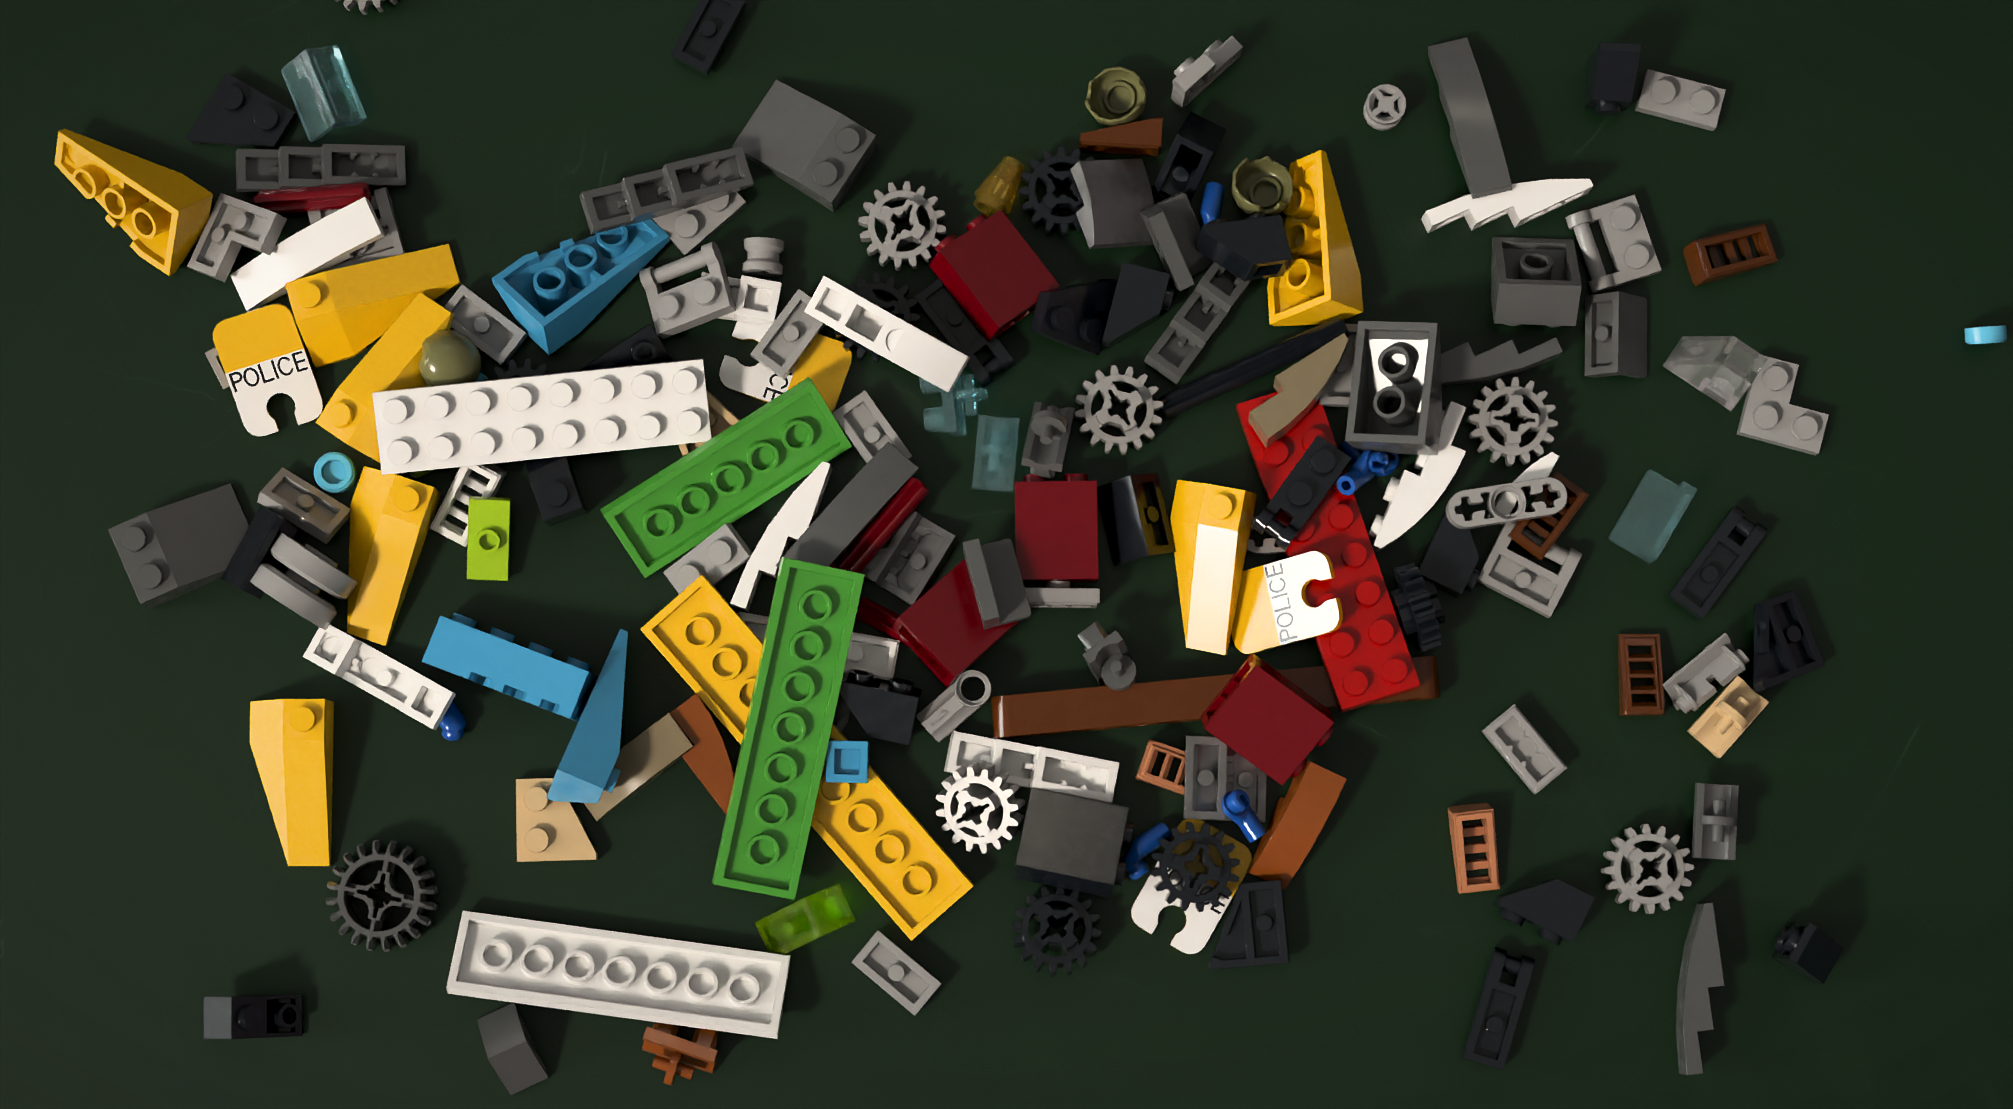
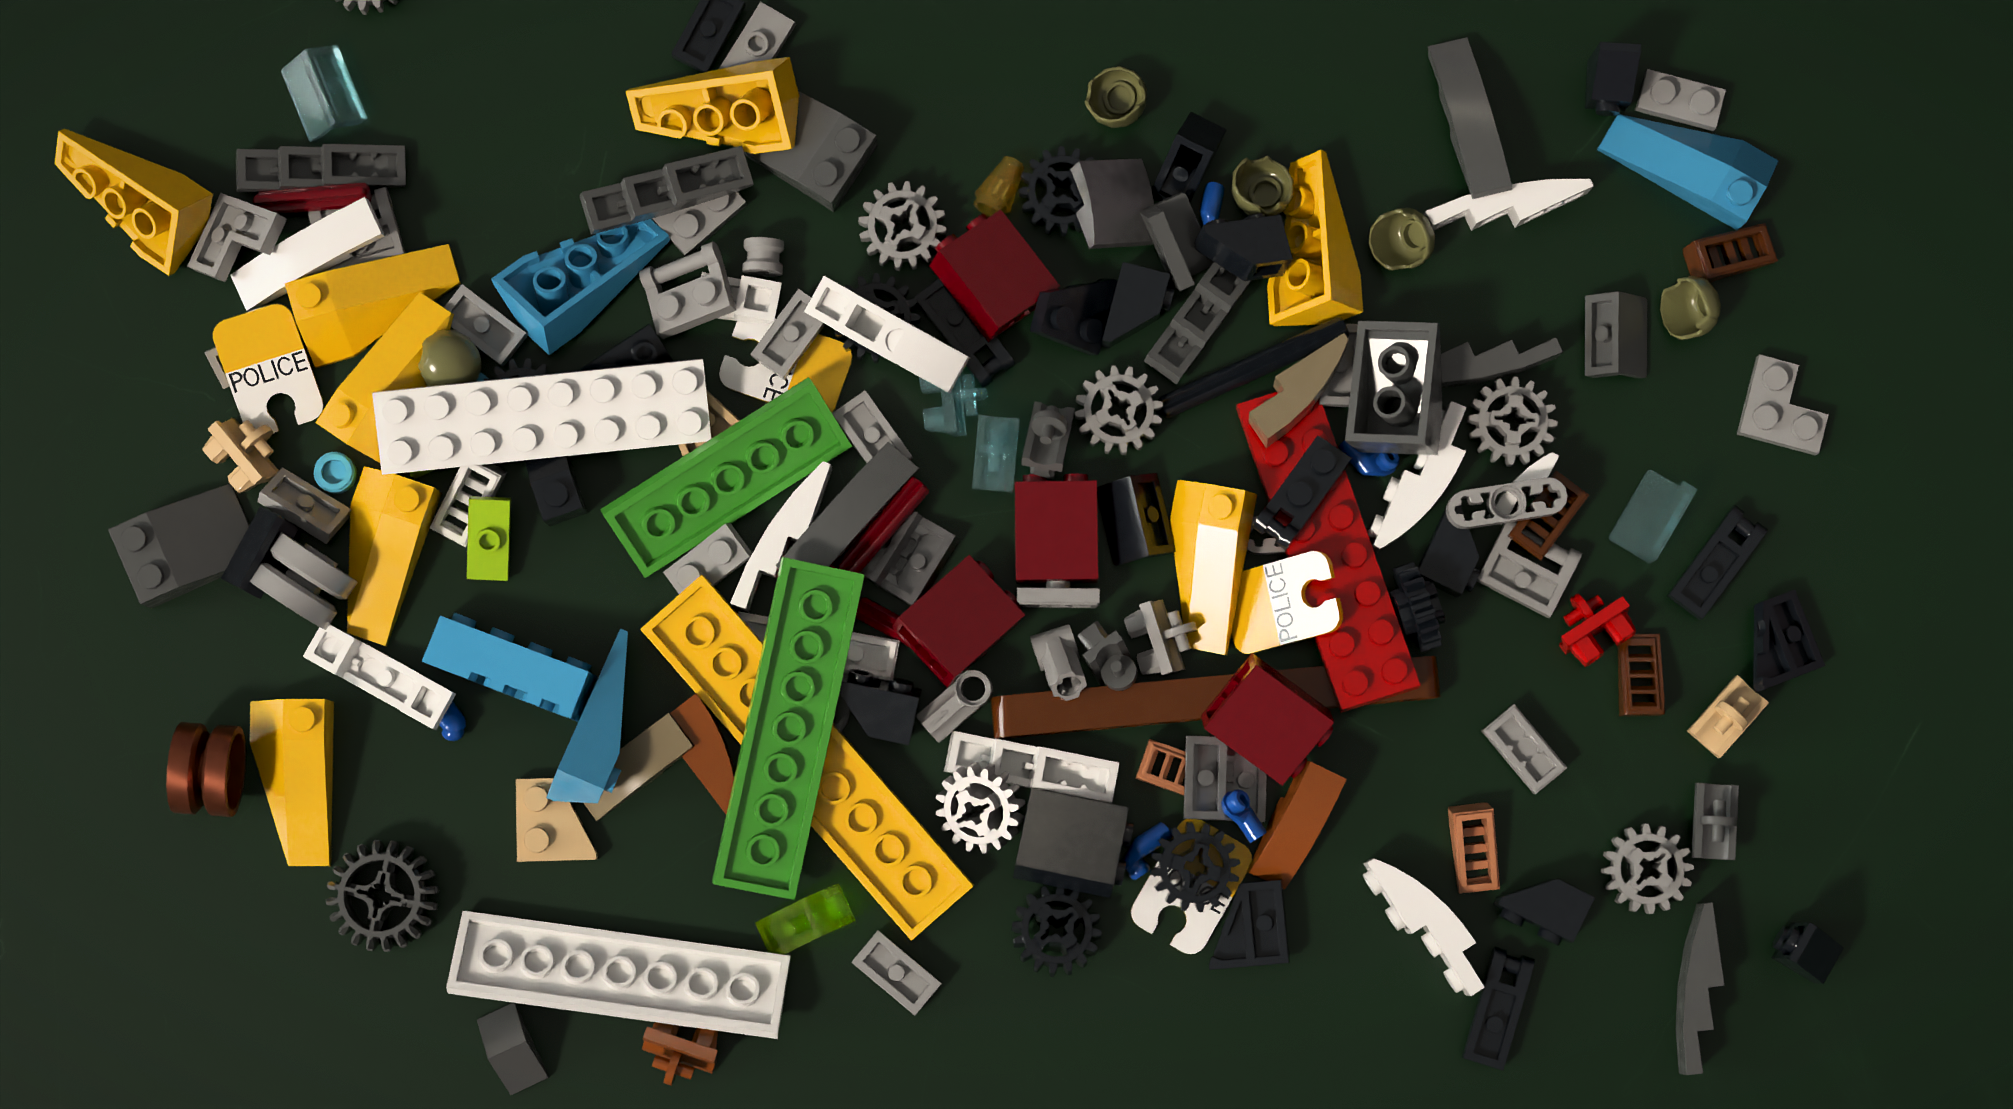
black wing [186,72,298,150] -> none
black slope [204,994,302,1039] -> none
dark azure tile [826,740,870,783] -> none
dark grey panel [963,538,1031,630] -> none
reddish brown slope [1079,117,1163,157] -> none
light grey plate [1171,36,1243,110] -> none
blue arm [1337,450,1389,495] -> none
light grey wheel [1363,84,1406,131] -> none
dark grey slope [1491,237,1582,327] -> none
light grey plate [1565,194,1661,294] -> none
light grey hinge [1662,633,1749,713] -> none
clear slope [1663,336,1768,411] -> none
medium azure tile [1964,325,2007,345] -> none
none -> copper wheel [166,722,246,817]
none -> tan hips [202,418,279,493]
none -> yellow wedge [626,57,799,154]
none -> light grey plate [719,1,796,69]
none -> light grey piece [1030,624,1087,701]
none -> light grey hips [1124,599,1197,675]
none -> white slope [1363,858,1485,996]
none -> olive hair [1368,208,1435,271]
none -> red hips [1559,594,1636,667]
none -> dark azure wedge [1597,114,1778,230]
none -> olive hair [1660,275,1721,340]

